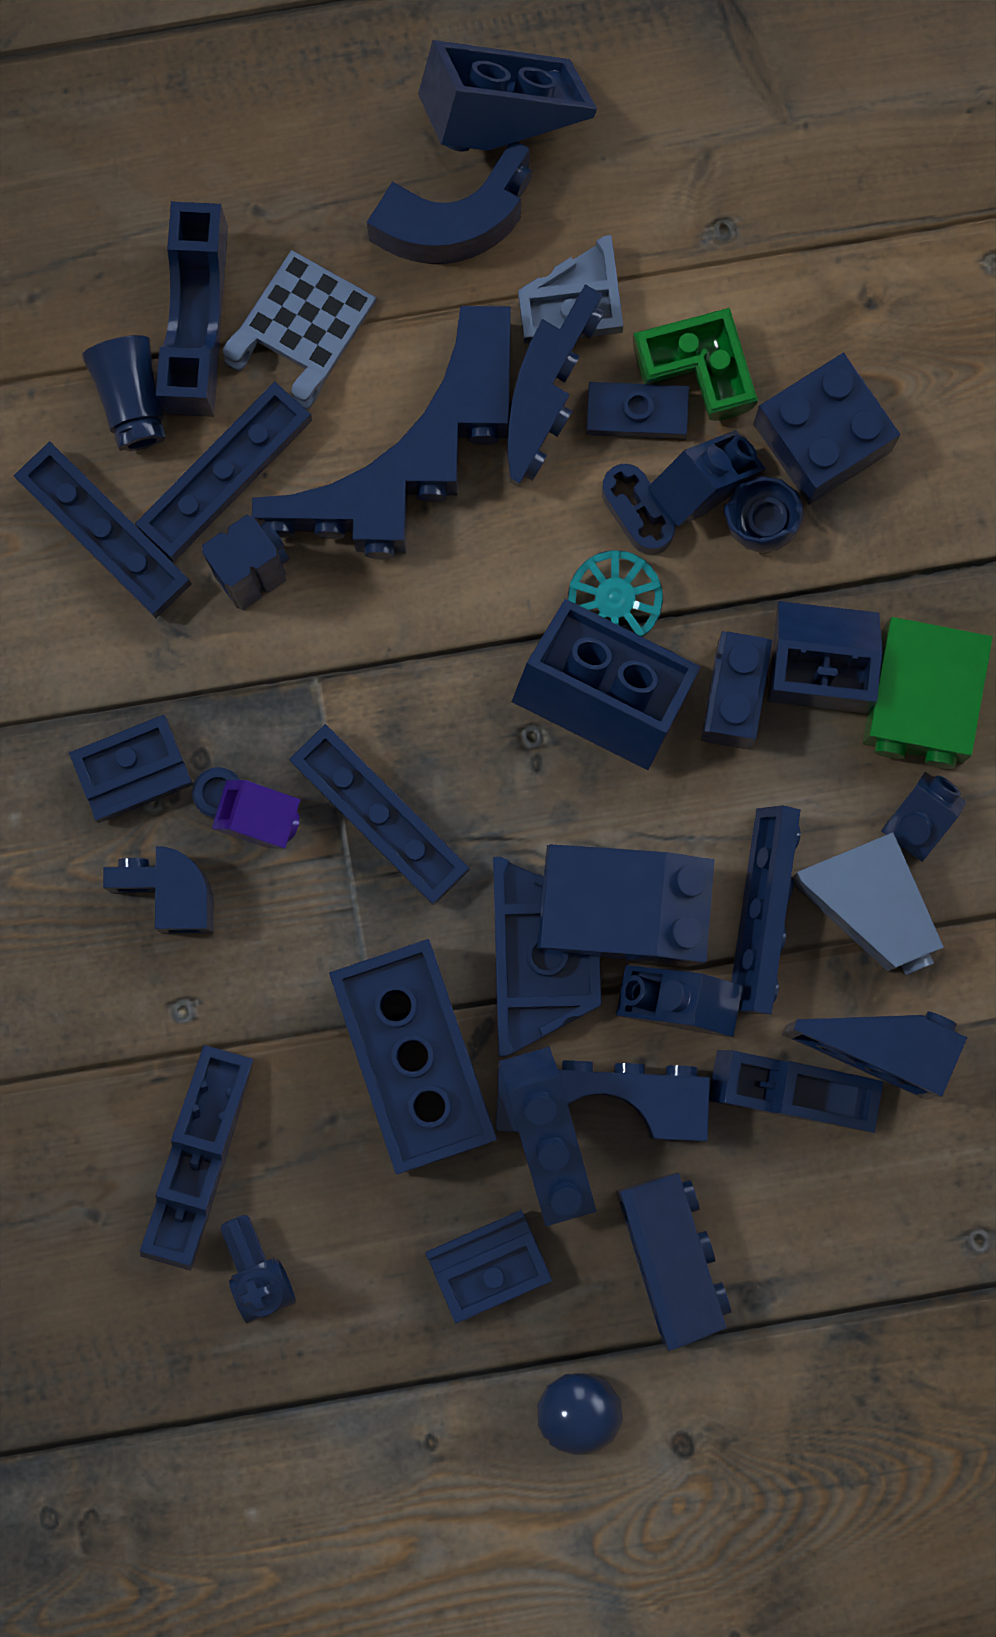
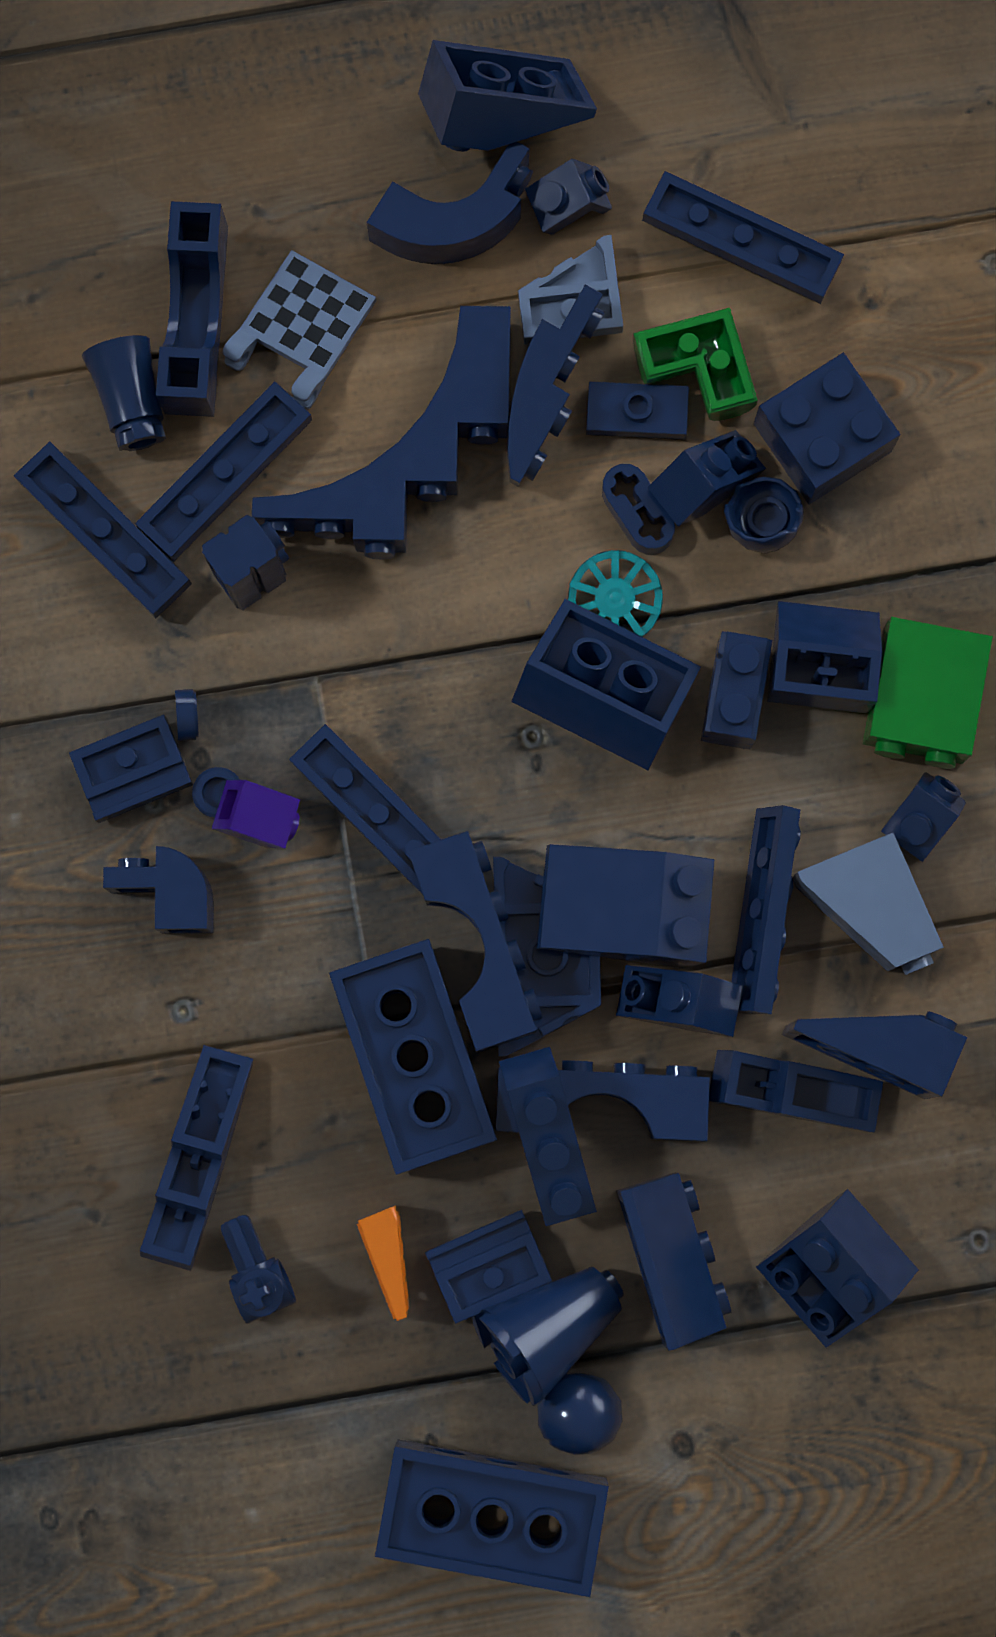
none -> dark blue tile [175,689,199,741]
none -> orange slope [357,1205,410,1321]
none -> dark blue brick [375,1439,609,1597]
none -> dark blue arch [408,831,543,1053]
none -> dark blue cone [472,1266,624,1406]
none -> dark blue bracket [525,158,612,235]
none -> dark blue plate [642,171,844,304]
none -> dark blue slope [756,1189,919,1347]

